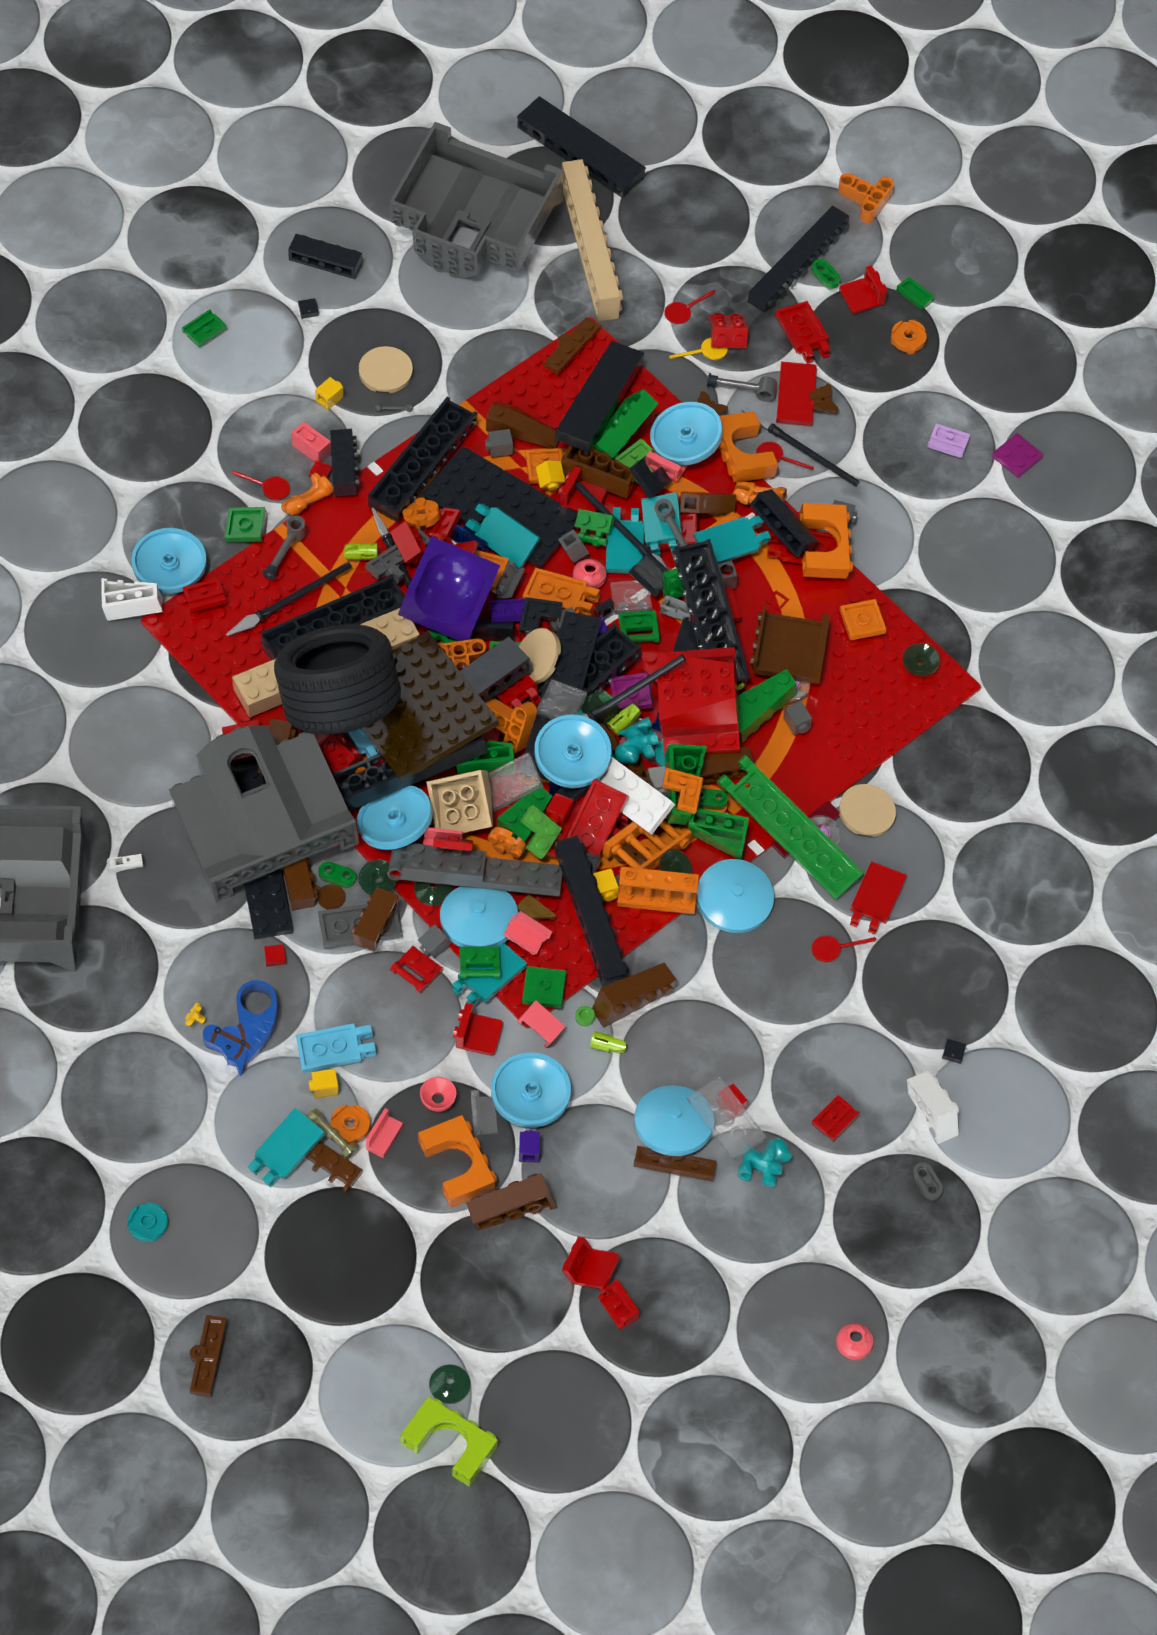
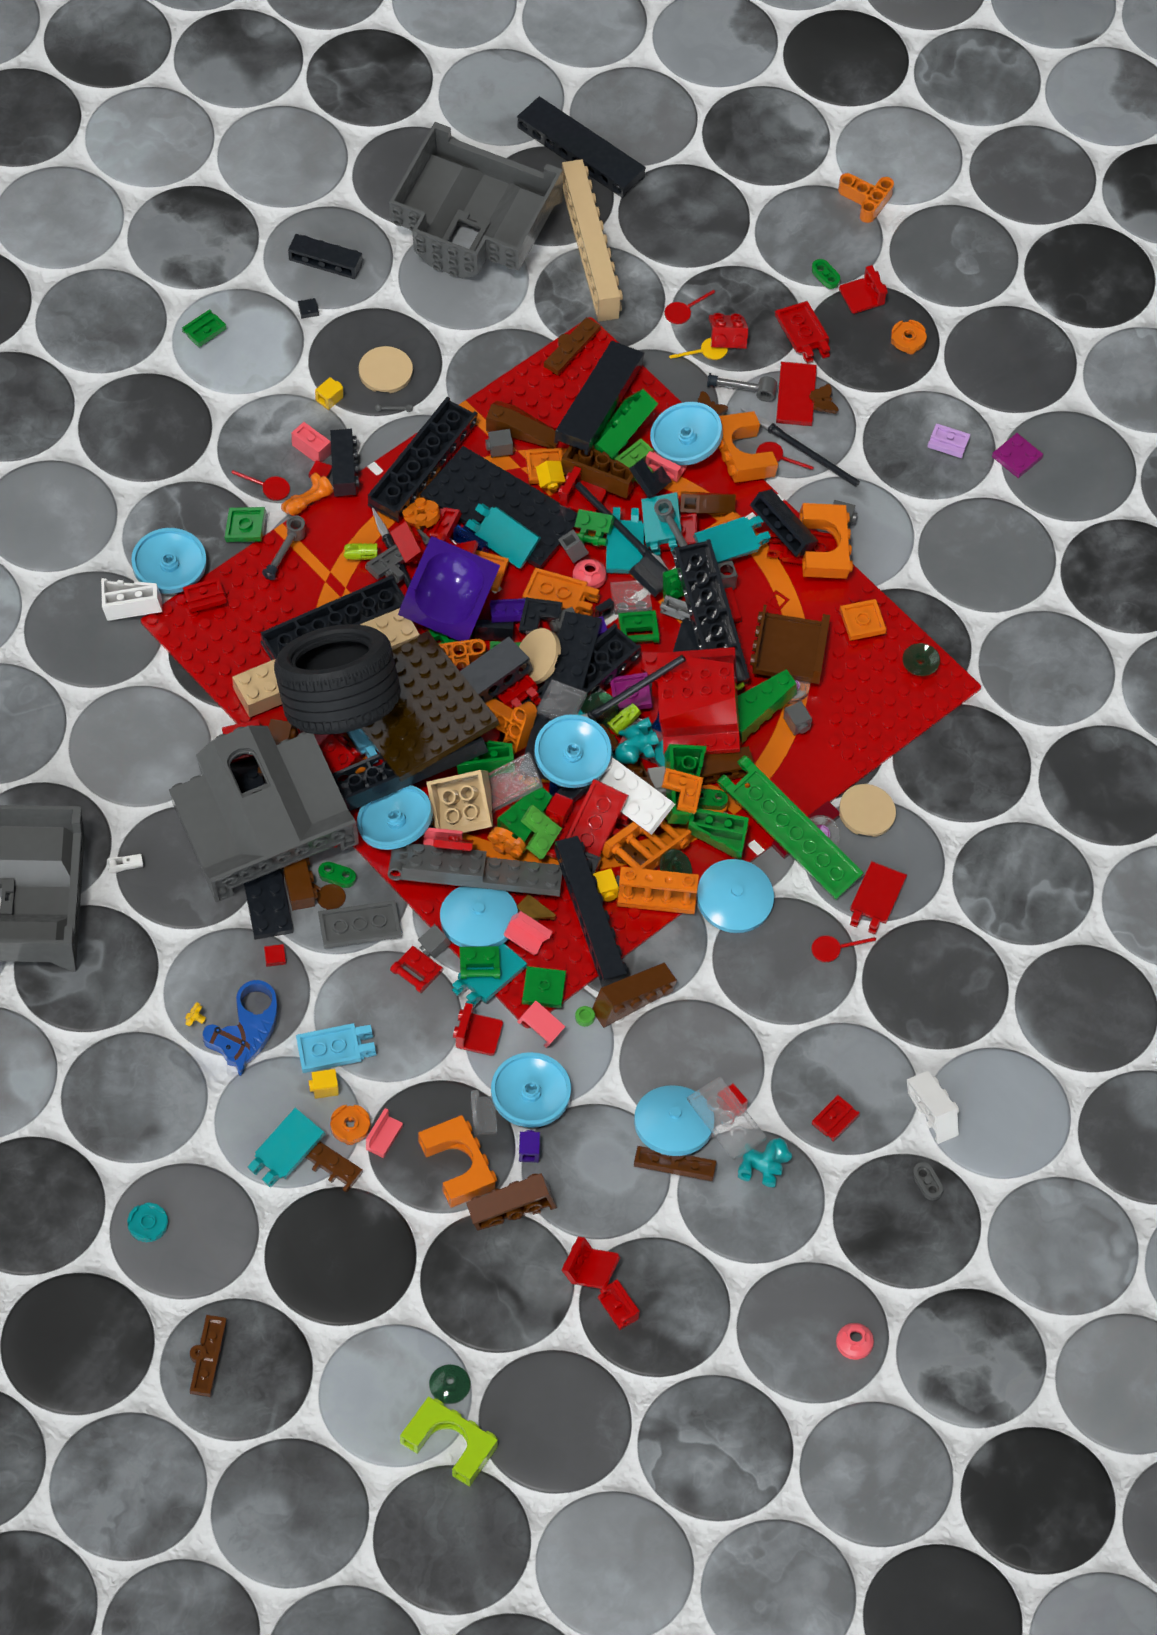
black piece [226,562,352,636] -> none
olive piece [306,1108,359,1159] -> none
reddish brown brick [351,887,399,952] -> none
clear green dish [358,859,397,895] -> none
clear green dish [414,881,453,906] -> none
coral piece [420,1077,456,1112] -> none
dark grey hinge [495,562,525,599] -> none
lime hinge [590,1031,627,1054] -> none
orange piece [732,481,787,505] -> none
black brick [748,205,849,313] -> none
green tile [896,277,935,310] -> none
black tile [942,1039,966,1064] -> none

